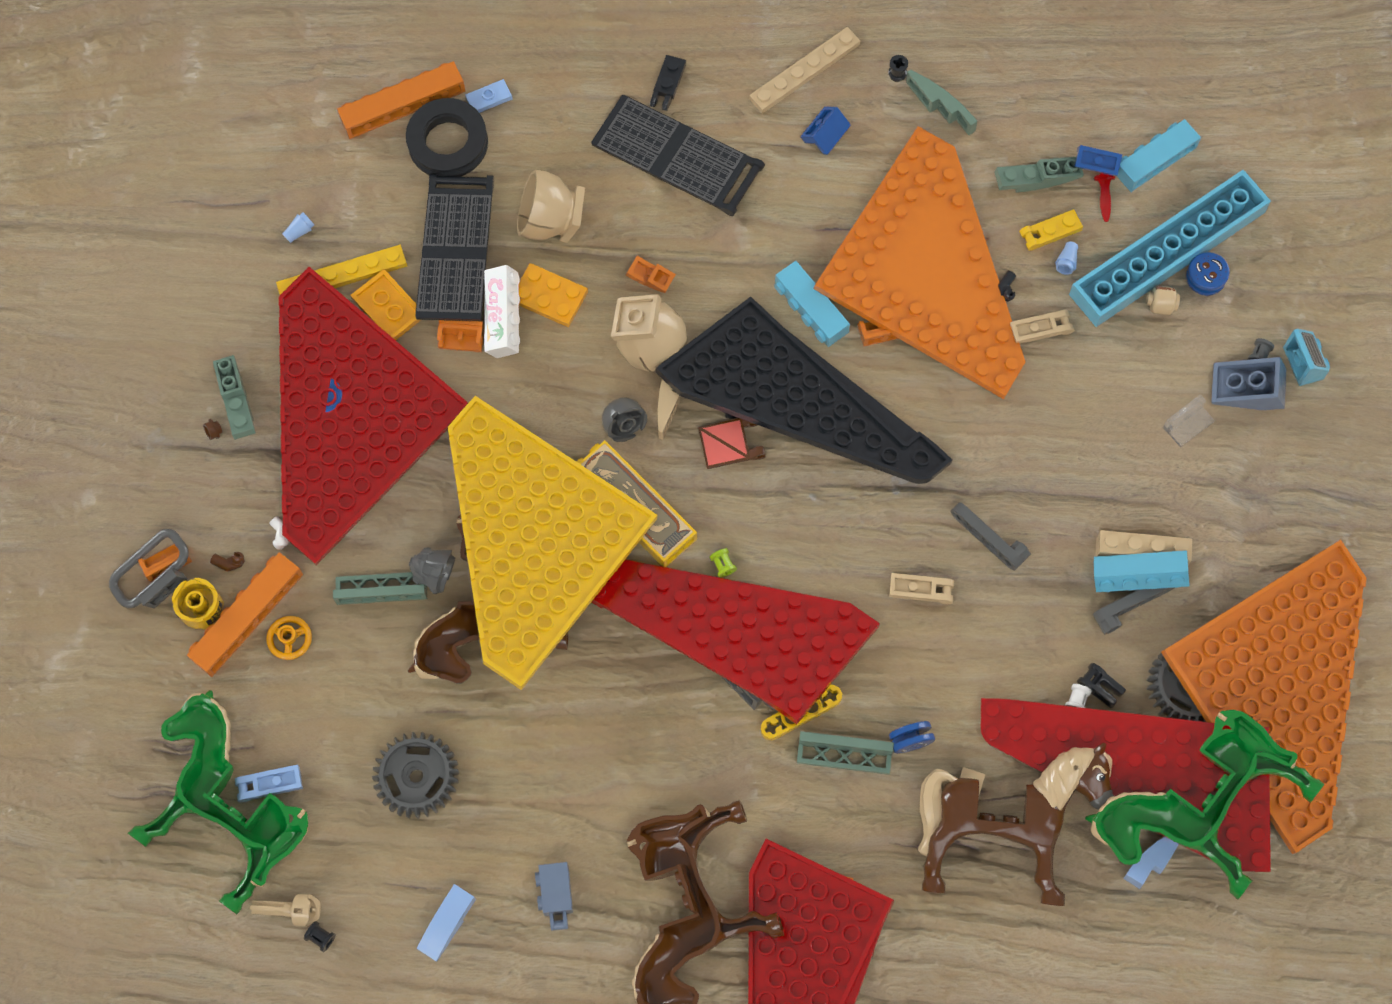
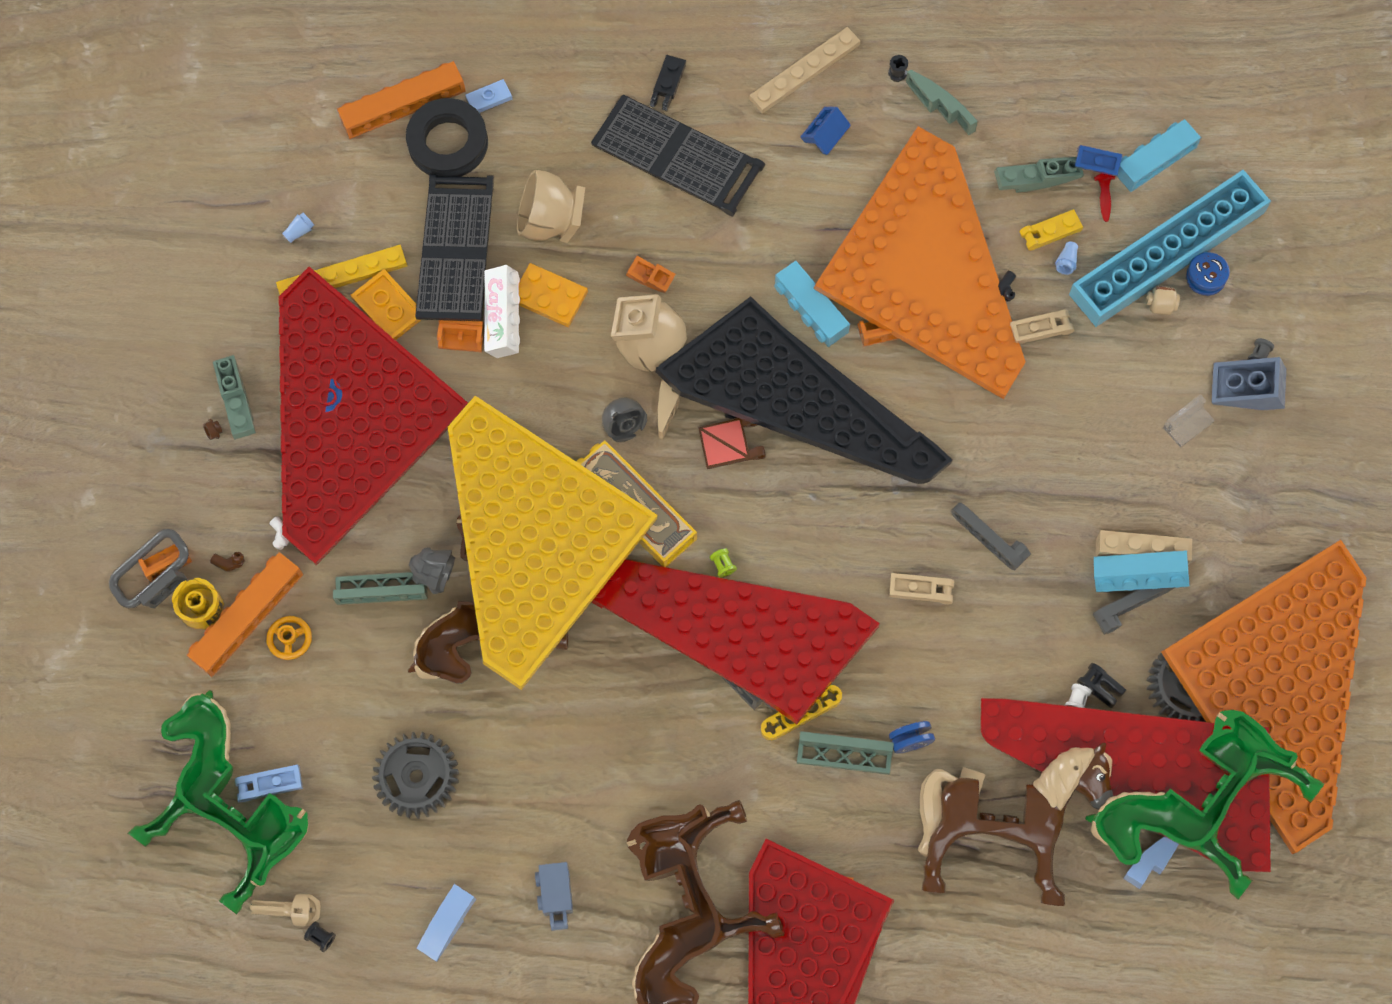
medium azure slope [1283,329,1330,386] -> none

